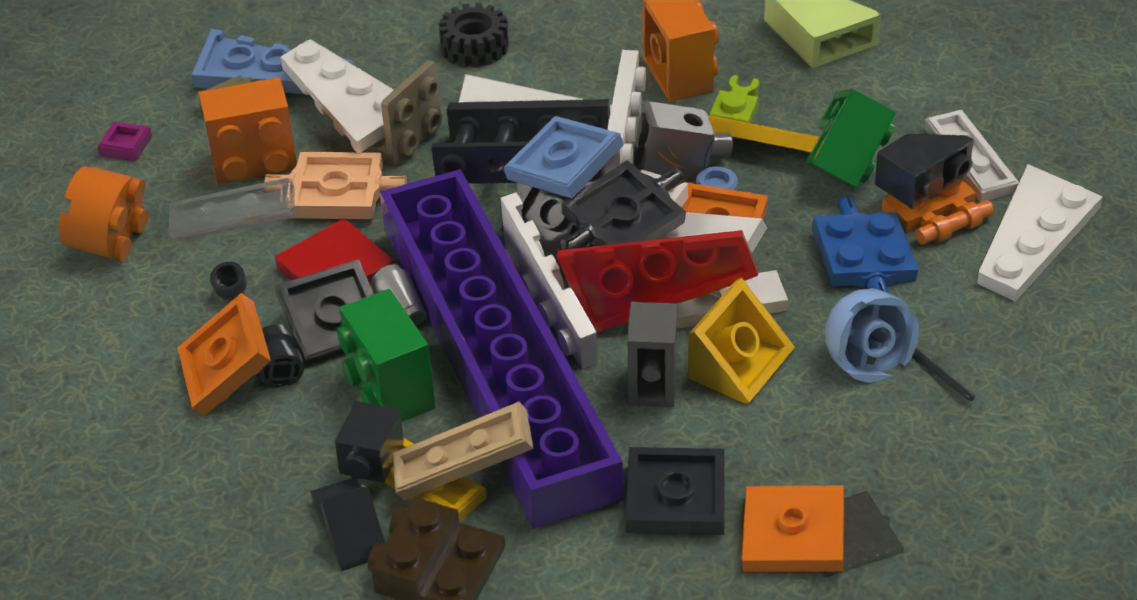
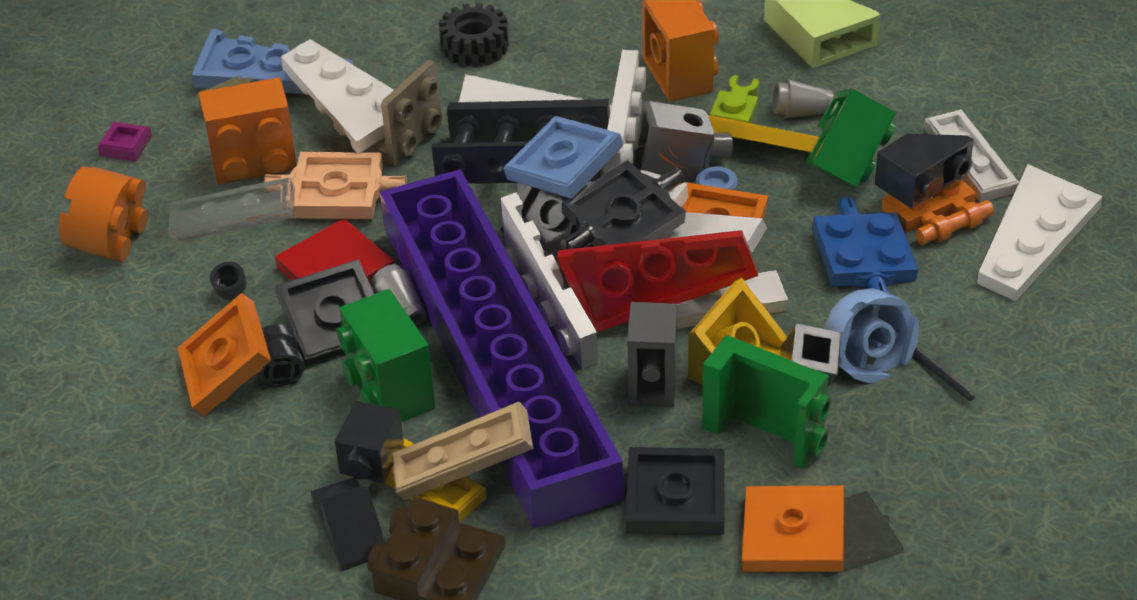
none -> green panel [702,335,832,469]
none -> light grey cone [772,79,833,119]
none -> brick [780,323,841,386]

